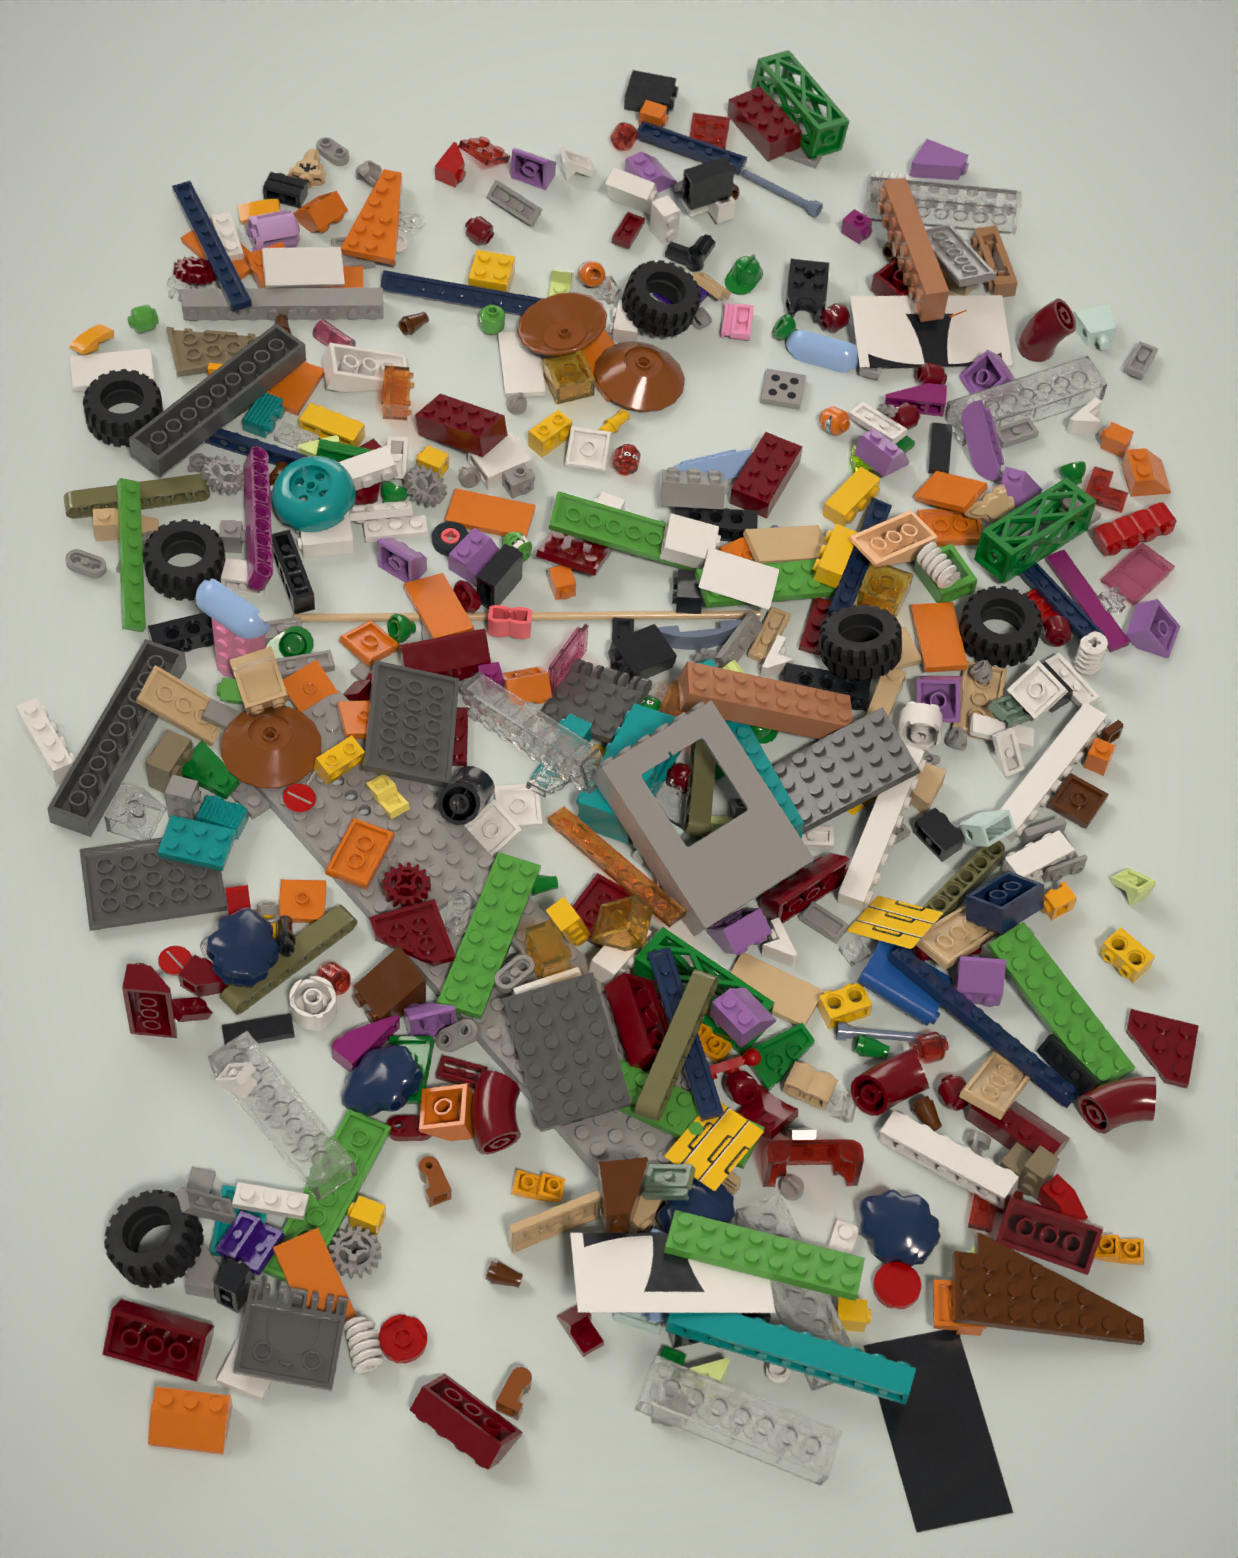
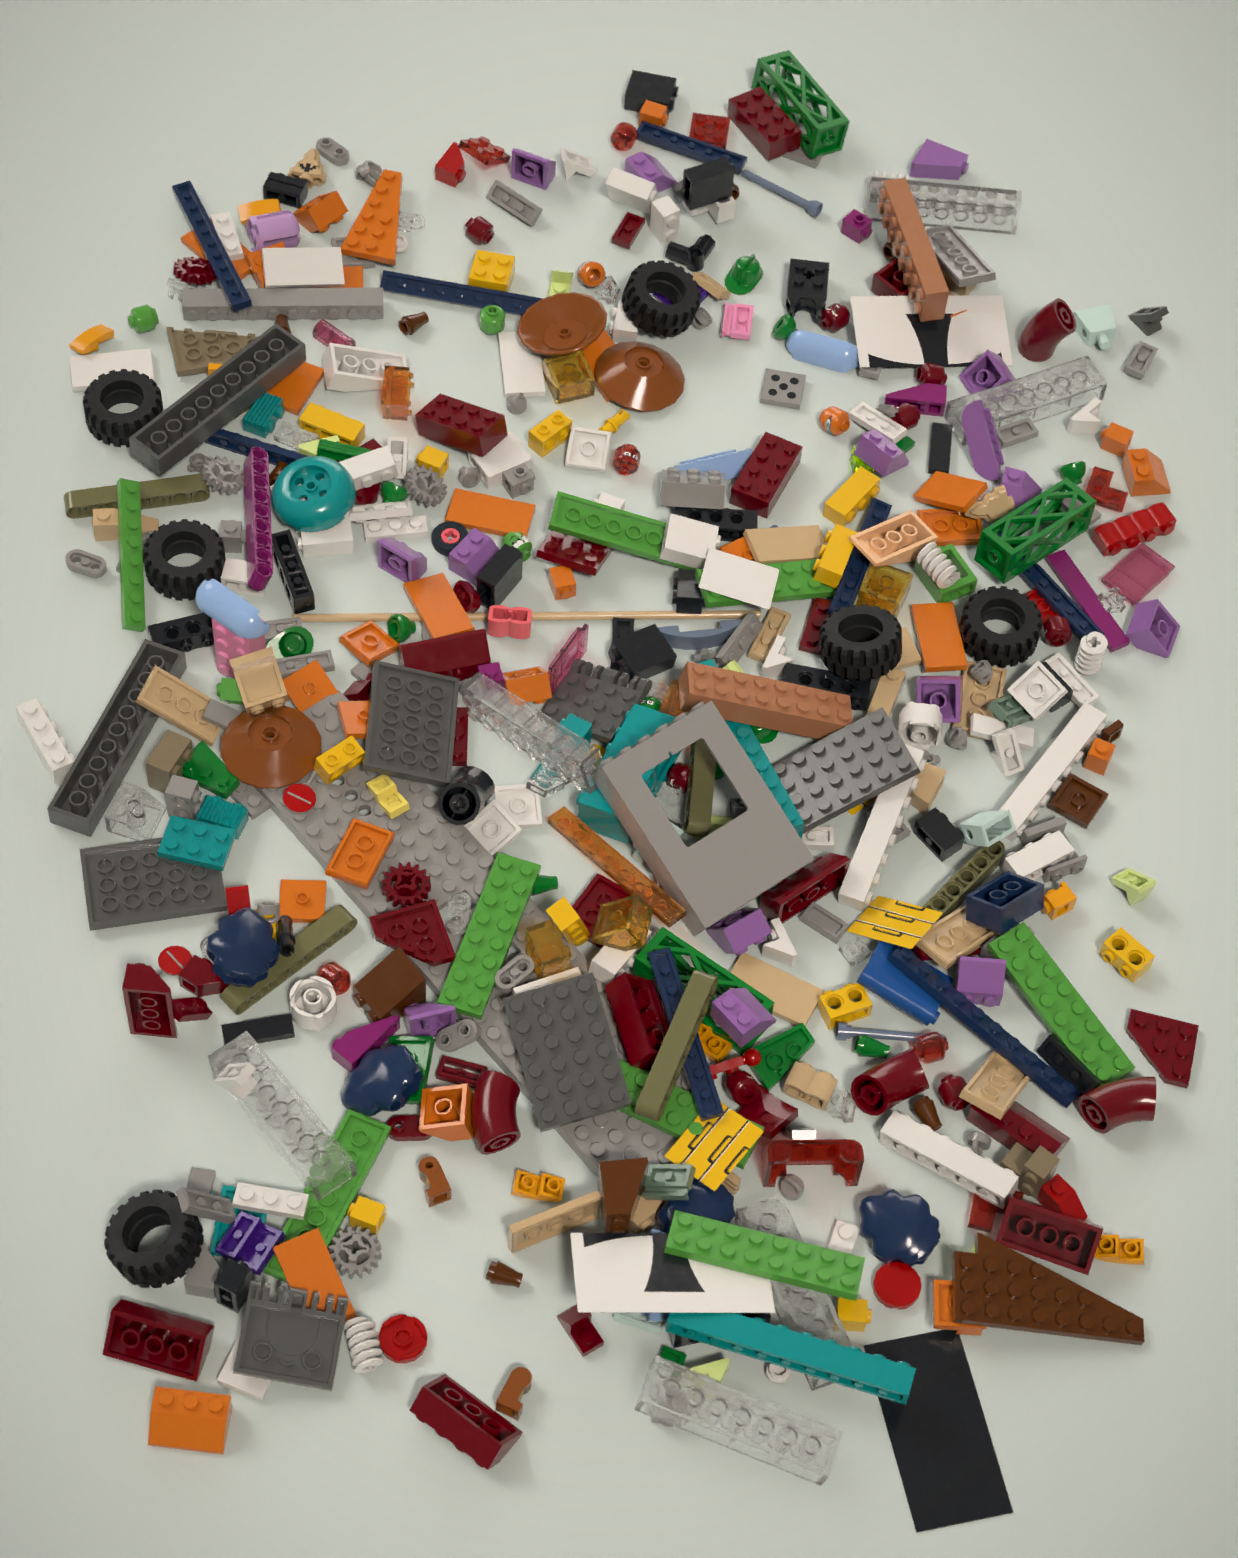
medium nougat brick [970,226,1018,297] -> none
none -> dark grey slope [1129,306,1169,336]

